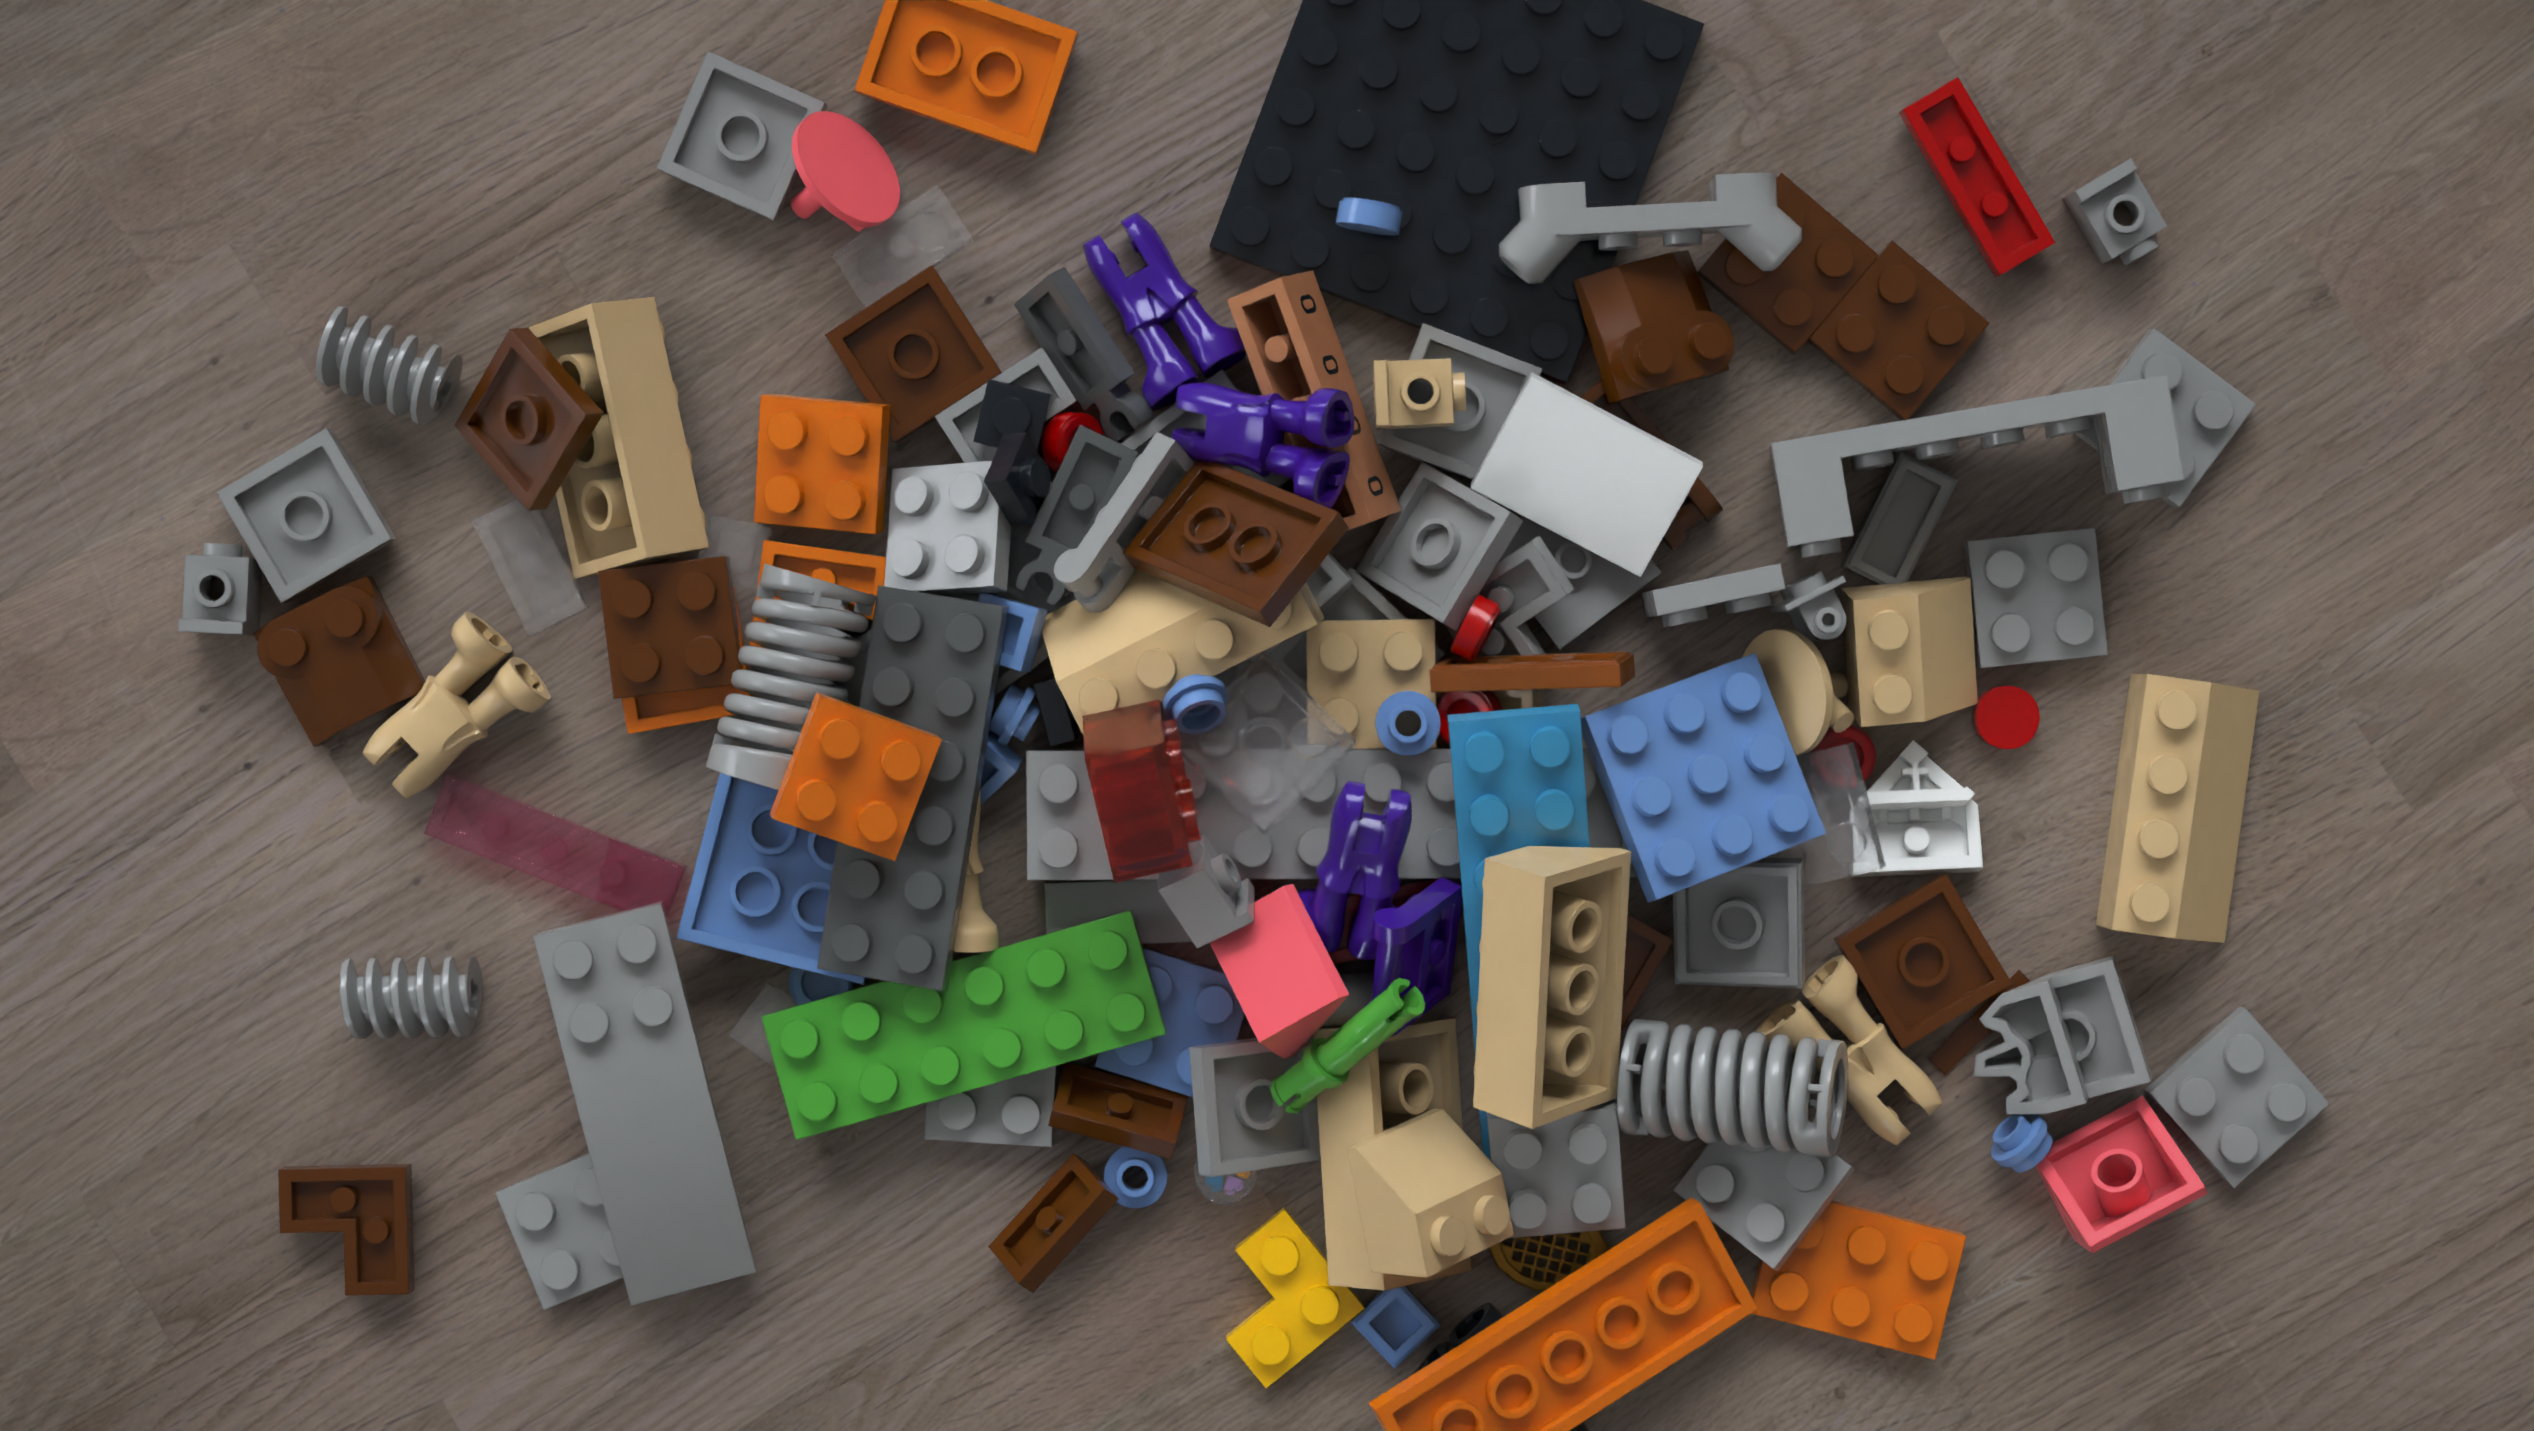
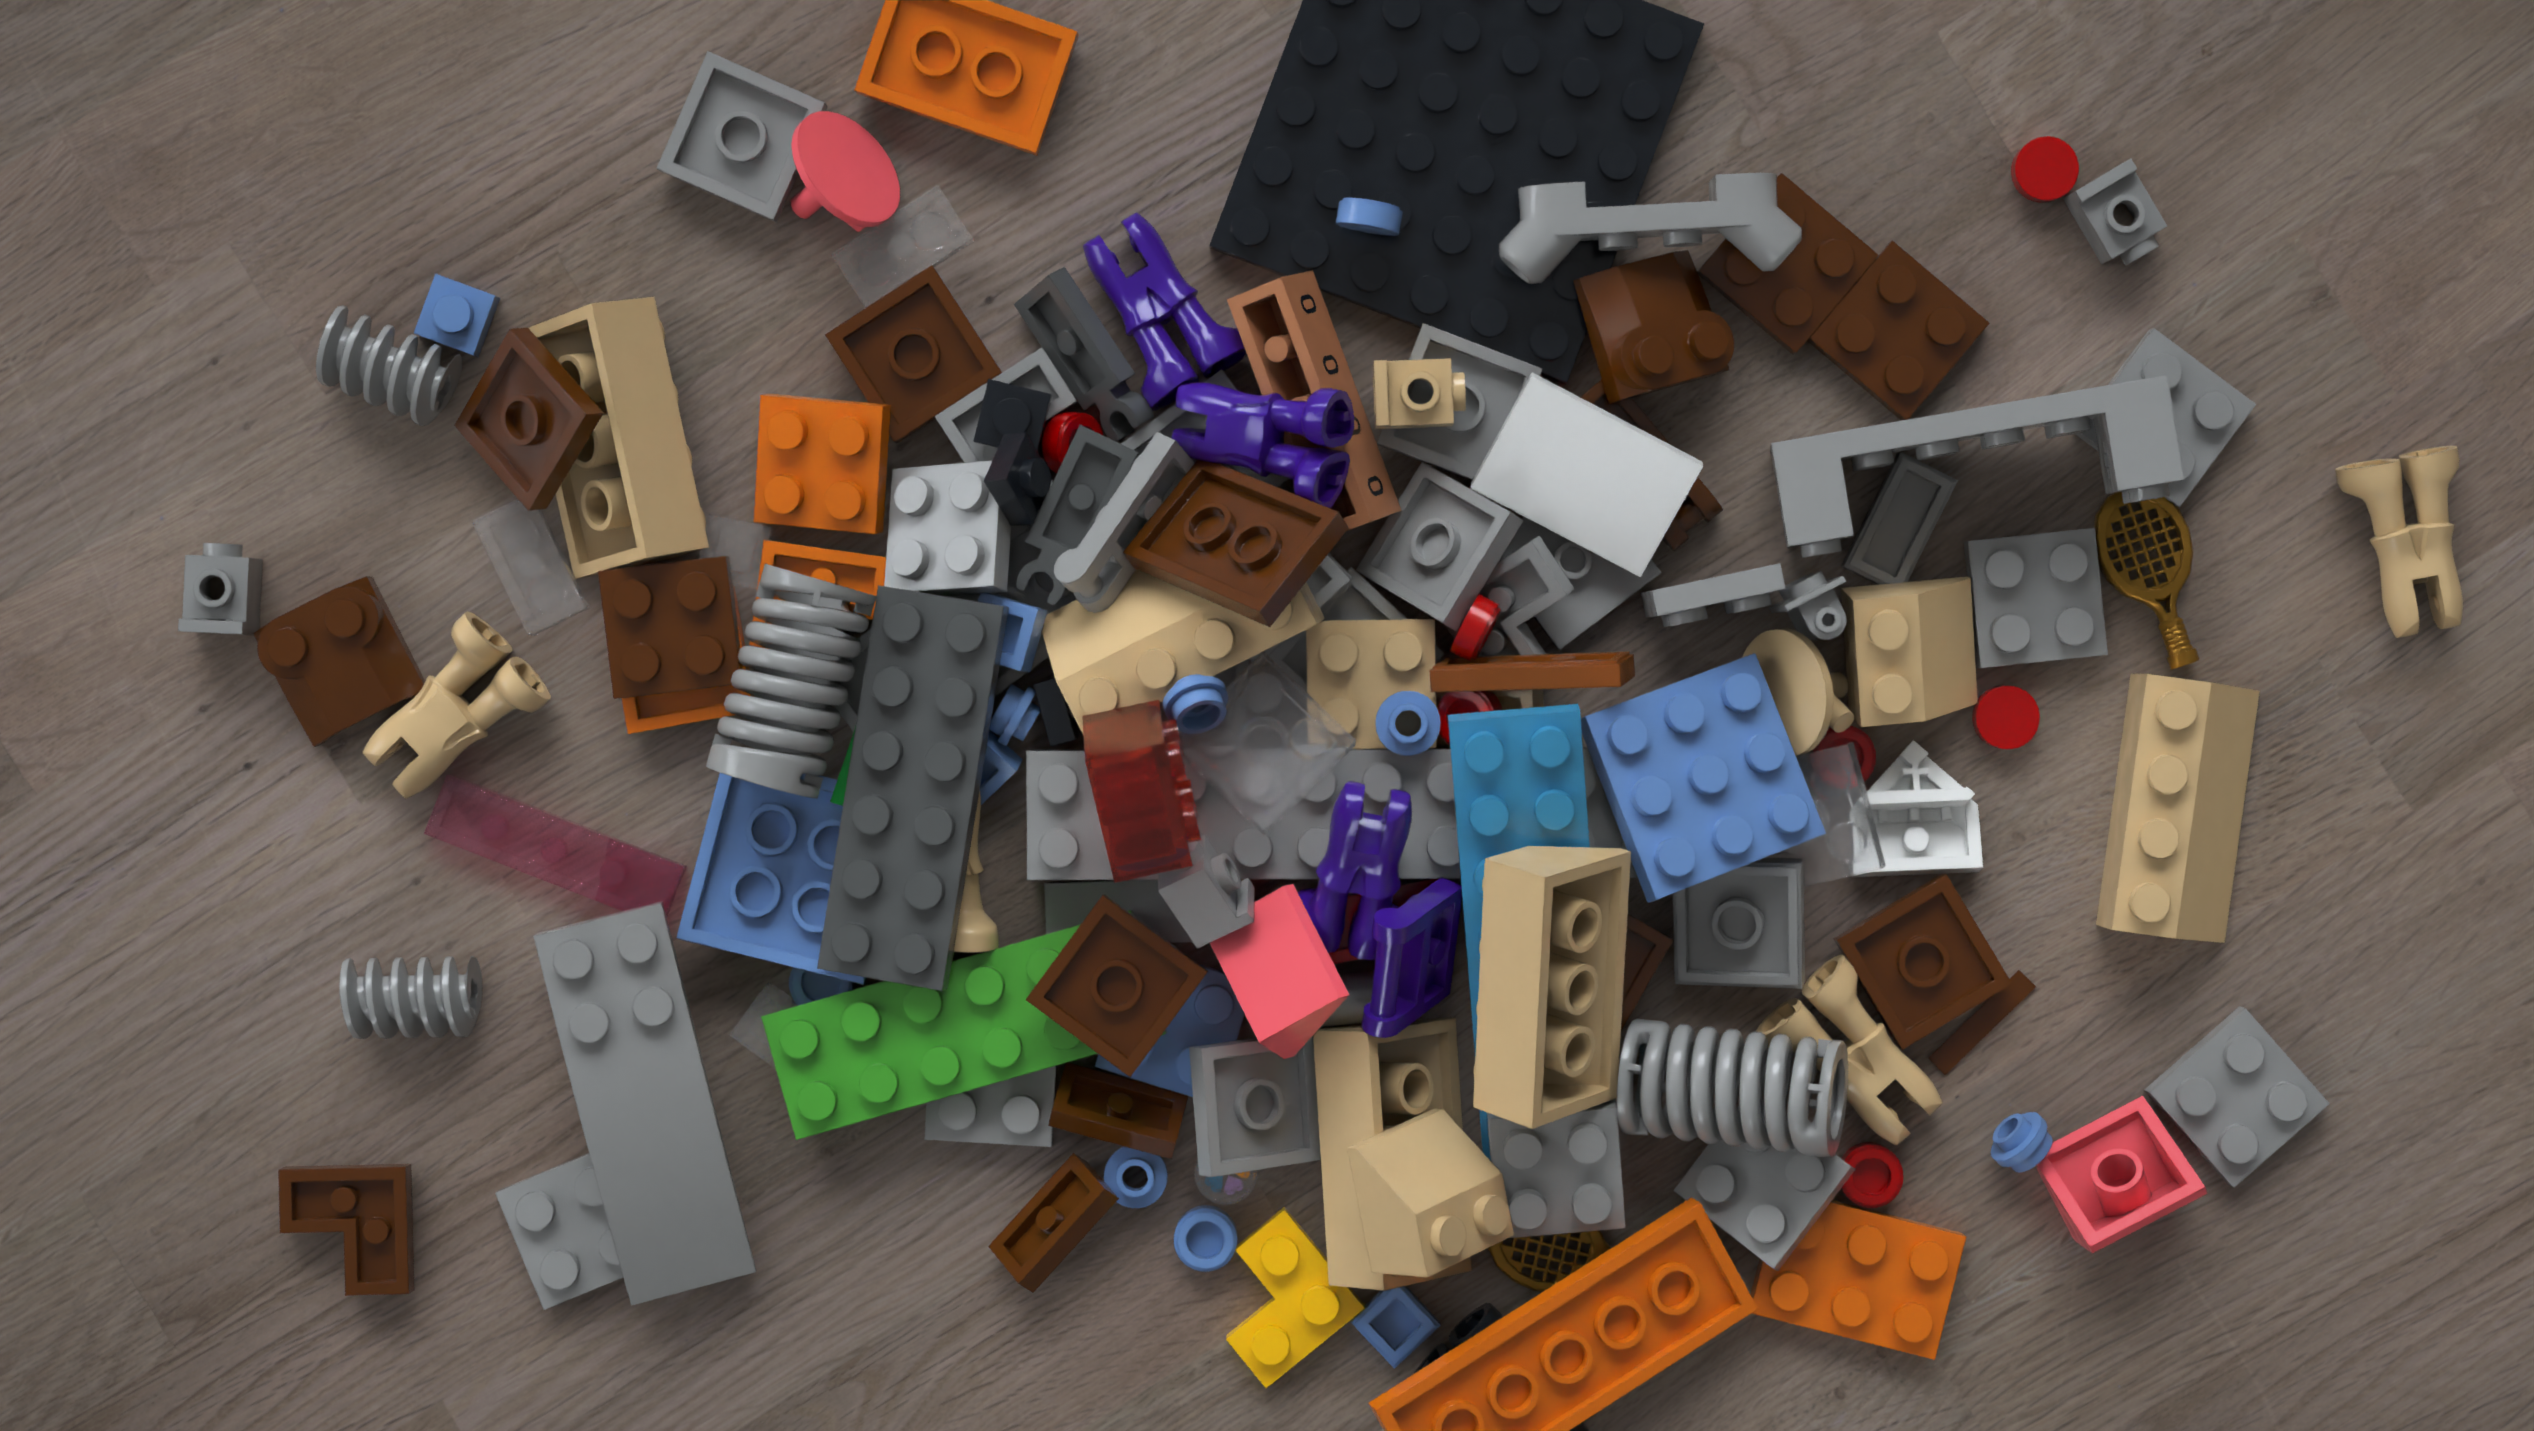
light grey plate [216,428,397,603] -> none
orange plate [770,692,942,861] -> none
bright green pin [1270,978,1425,1114] -> none
red plate [1899,77,2056,278] -> none
light grey plate [1973,956,2152,1114] -> none
none -> medium blue plate [414,274,500,357]
none -> reddish brown plate [1026,894,1208,1077]
none -> medium blue tile [1174,1205,1238,1272]
none -> red tile [1841,1142,1904,1208]
none -> red tile [2011,136,2079,203]
none -> pearl gold piece [2094,492,2200,670]
none -> tan piece [2335,446,2463,638]

